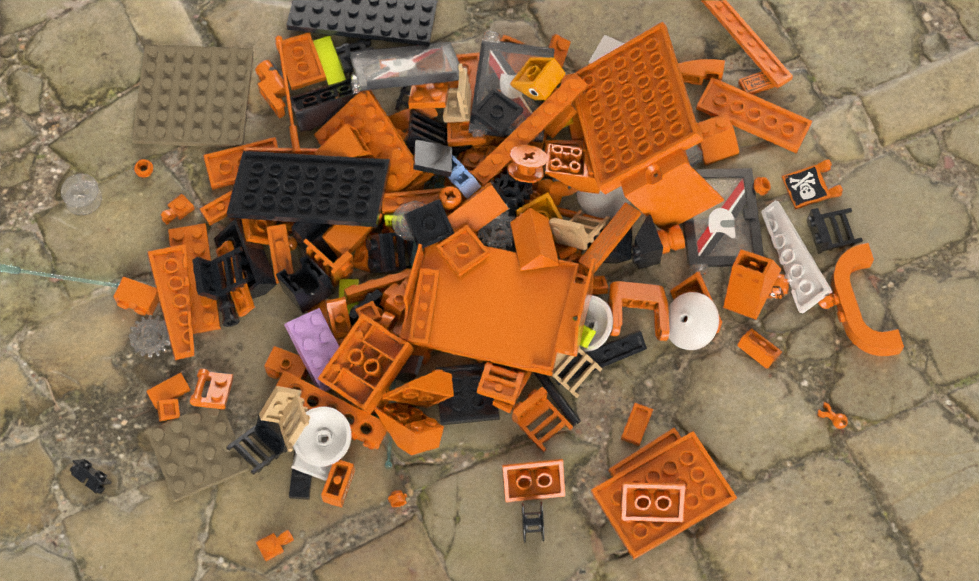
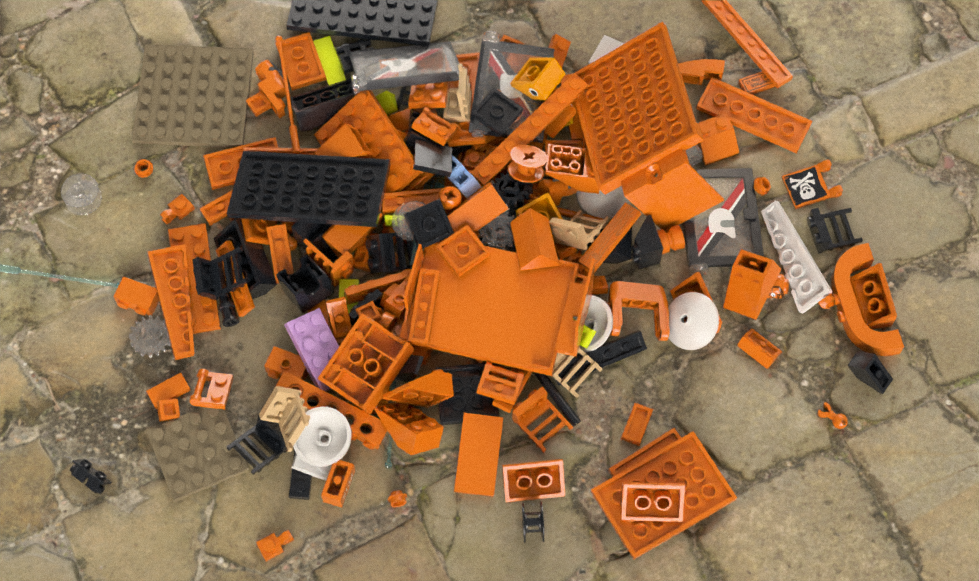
none -> orange plate [246,91,272,117]
none -> neon yellow slope [375,91,398,116]
none -> orange plate [411,107,458,146]
none -> orange tile [454,413,503,497]
none -> black slope [847,351,893,394]
none -> orange slope [850,263,897,330]

